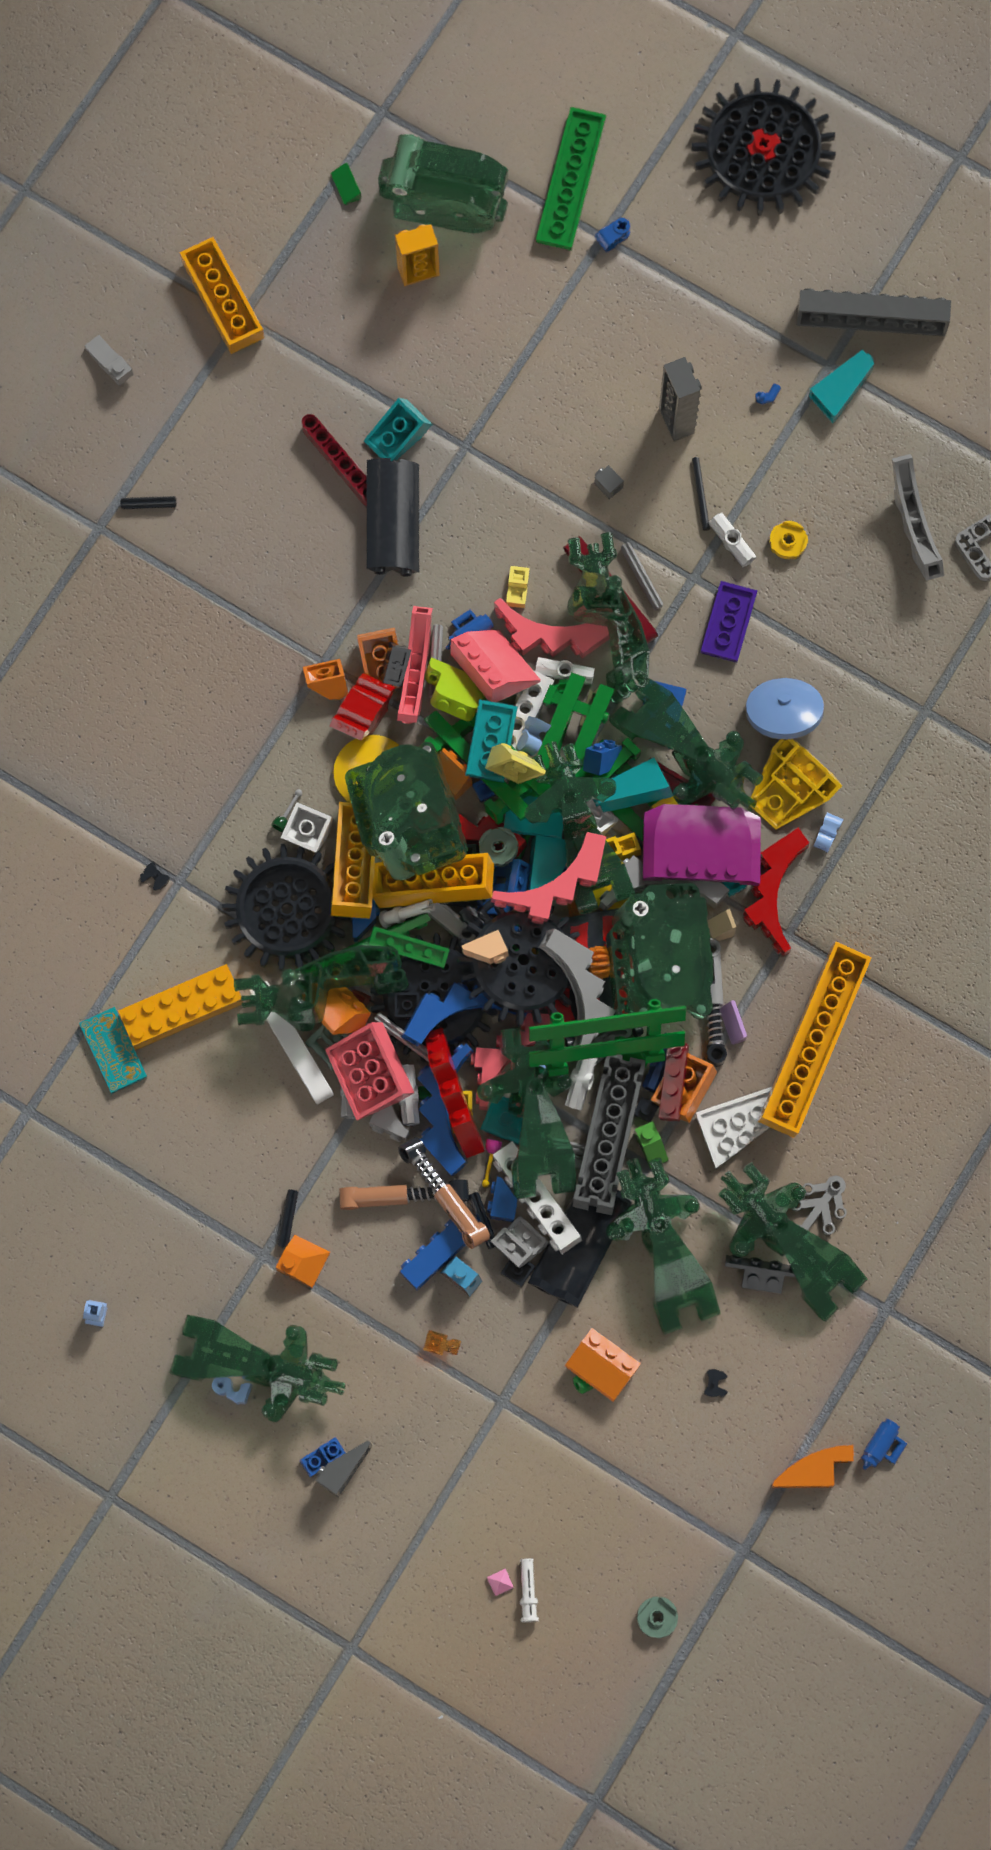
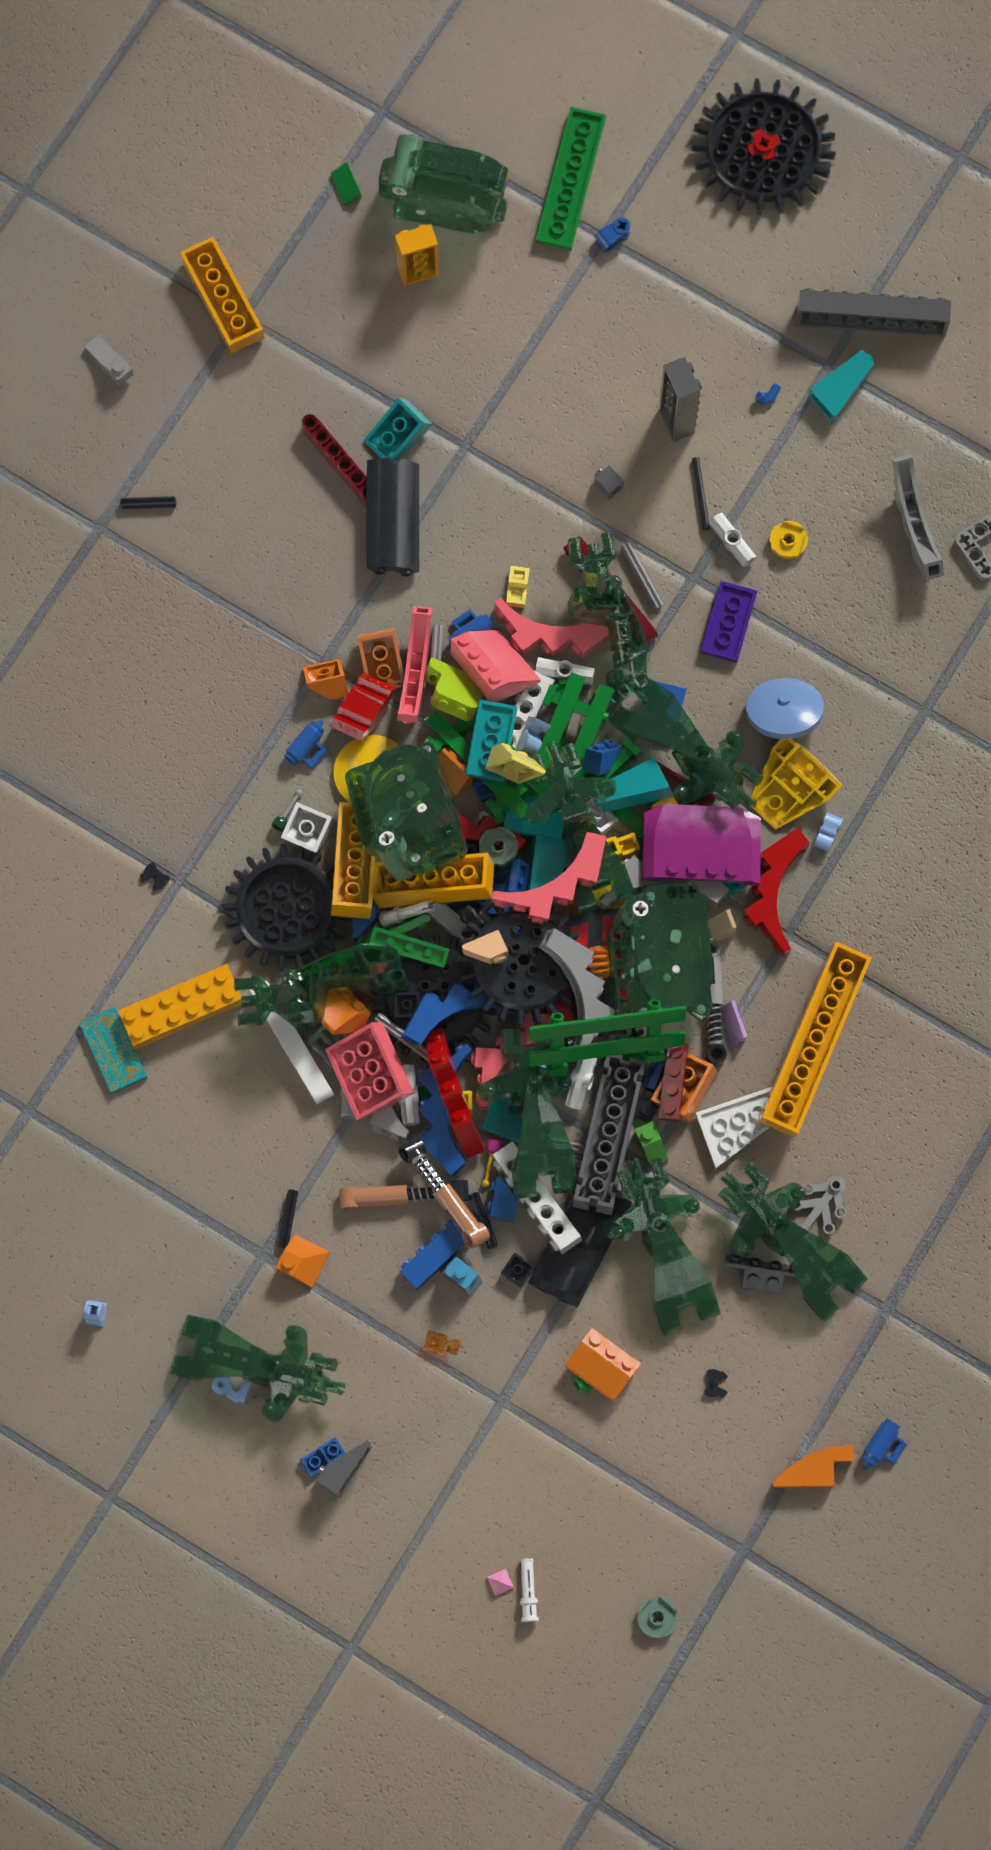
black hinge [380,642,411,687] -> none
light grey slope [491,1216,549,1268] -> none
none -> blue piece [284,720,327,769]

